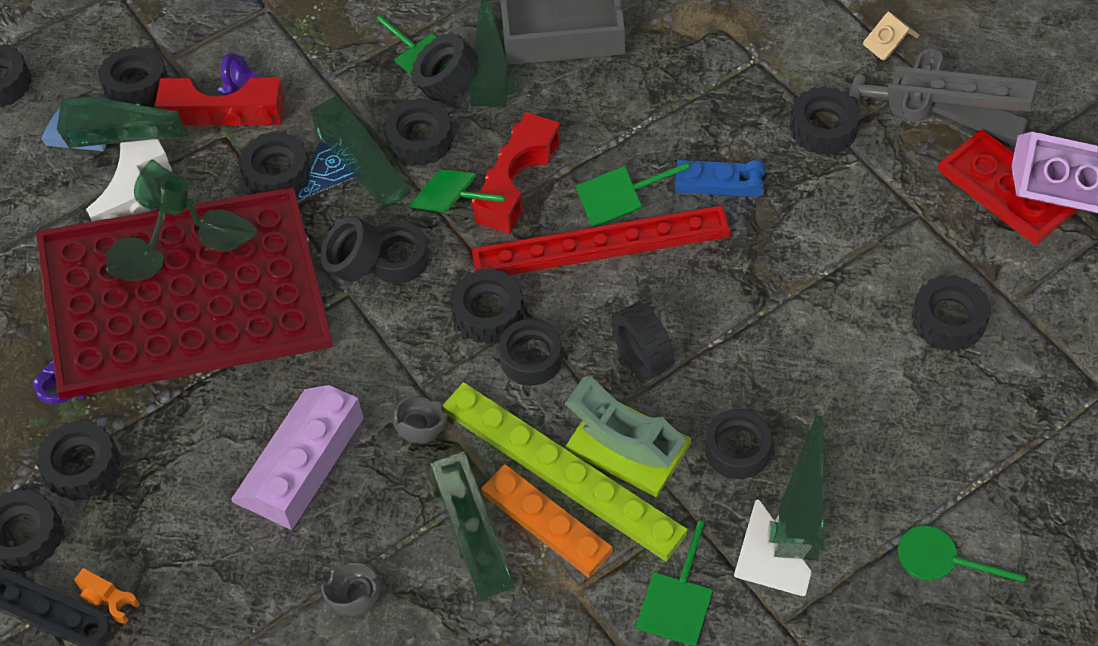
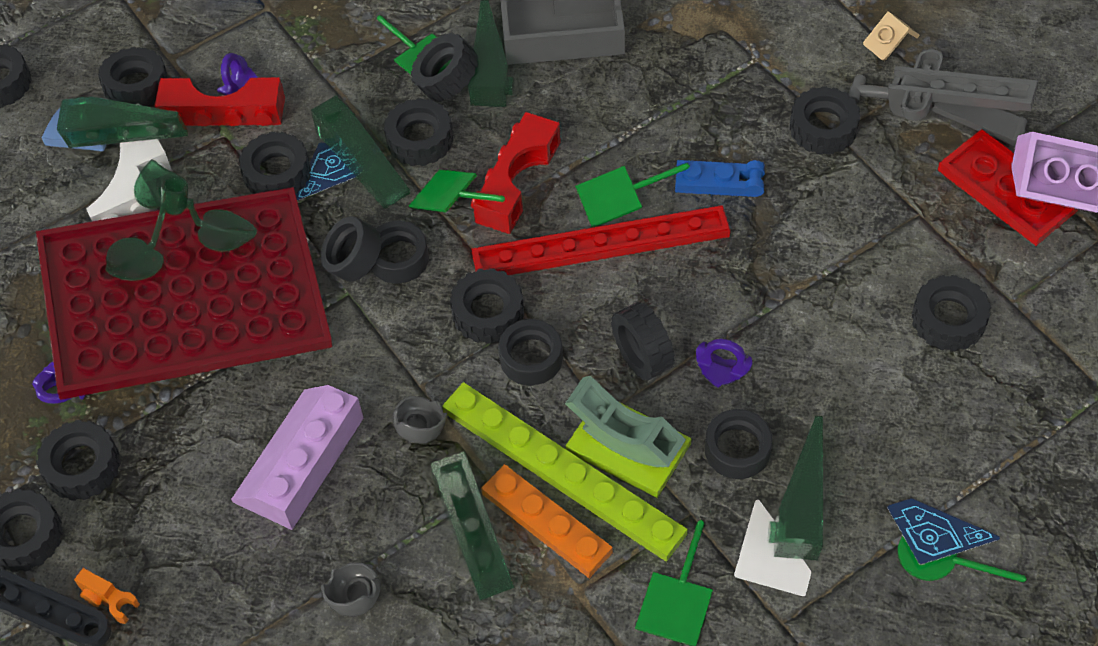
none -> dark purple piece [696,339,752,388]
none -> dark blue sticker [887,498,1000,565]

